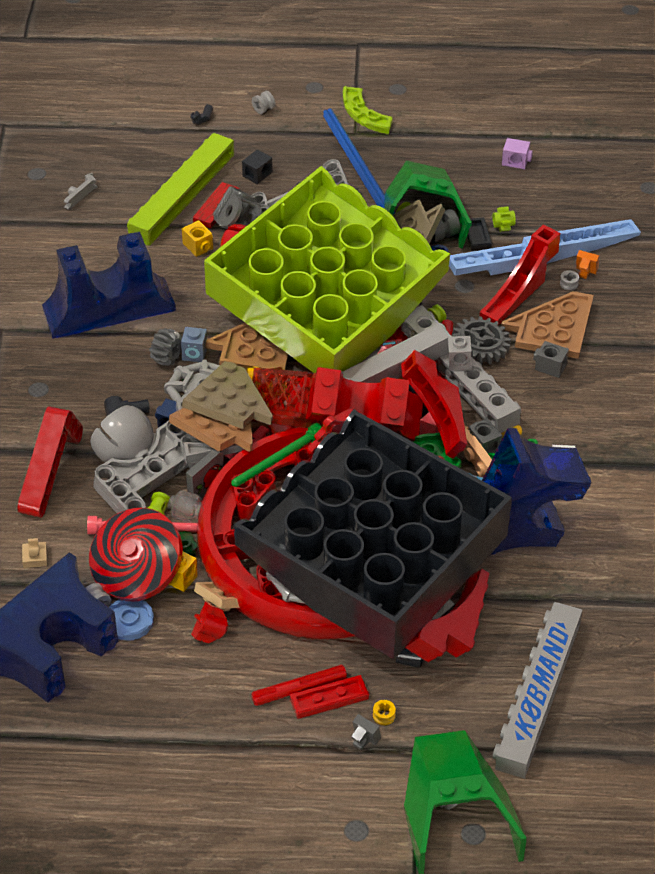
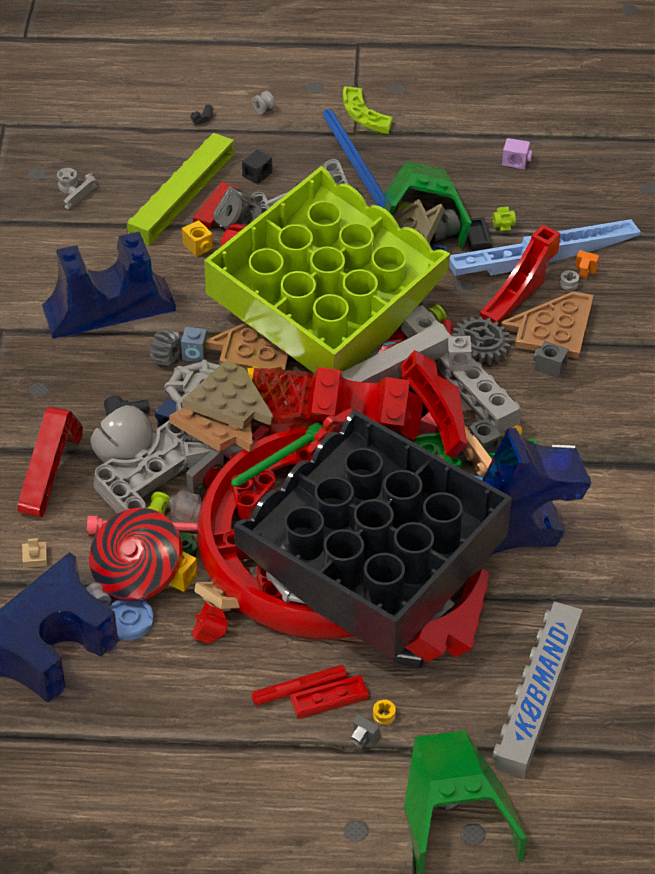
none -> light grey wheel [57,168,78,193]

